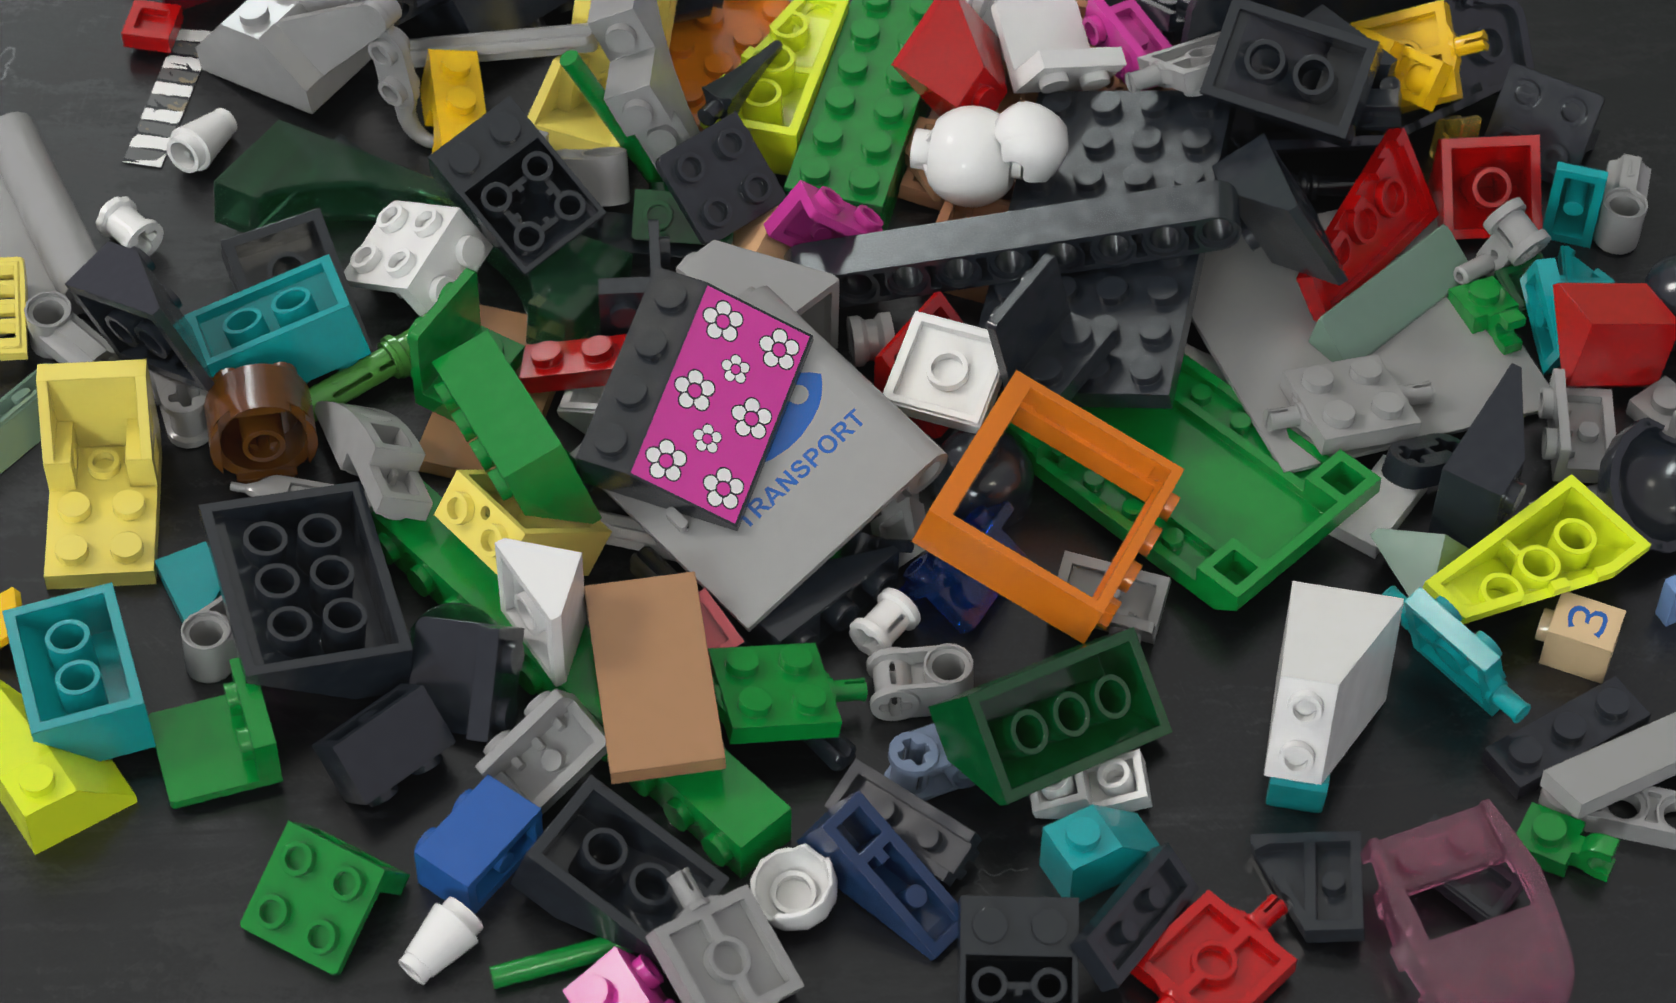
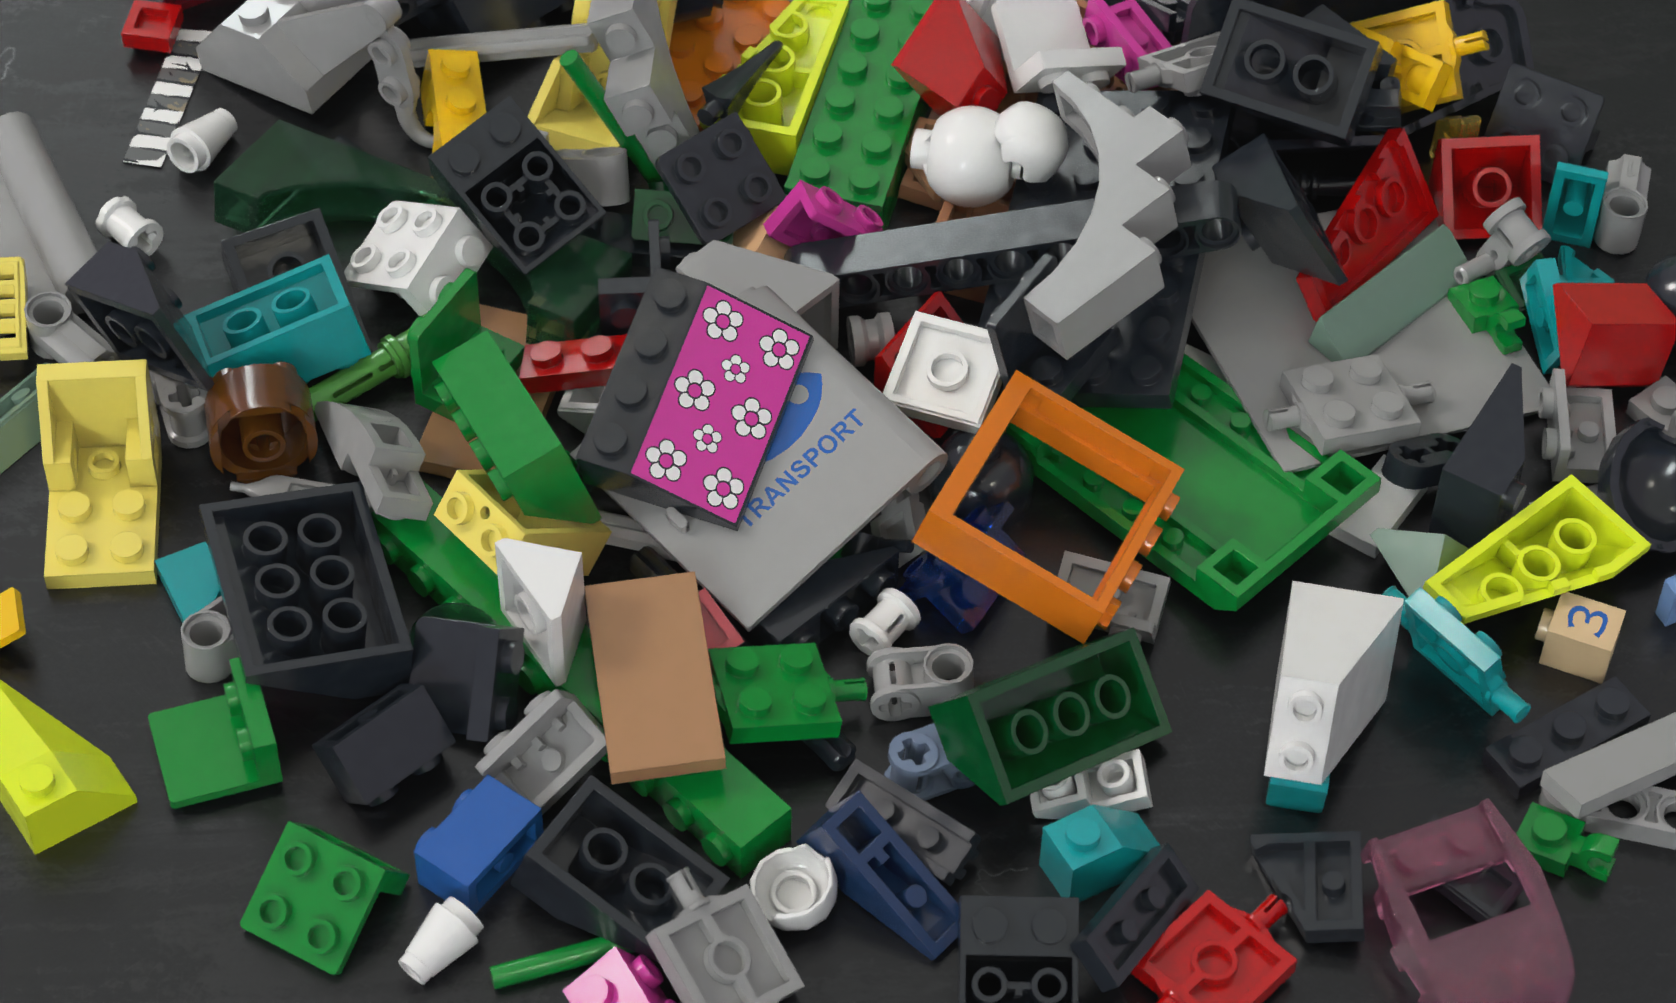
teal slope [2,582,156,762] -> none
none -> light grey arch [1023,70,1192,360]

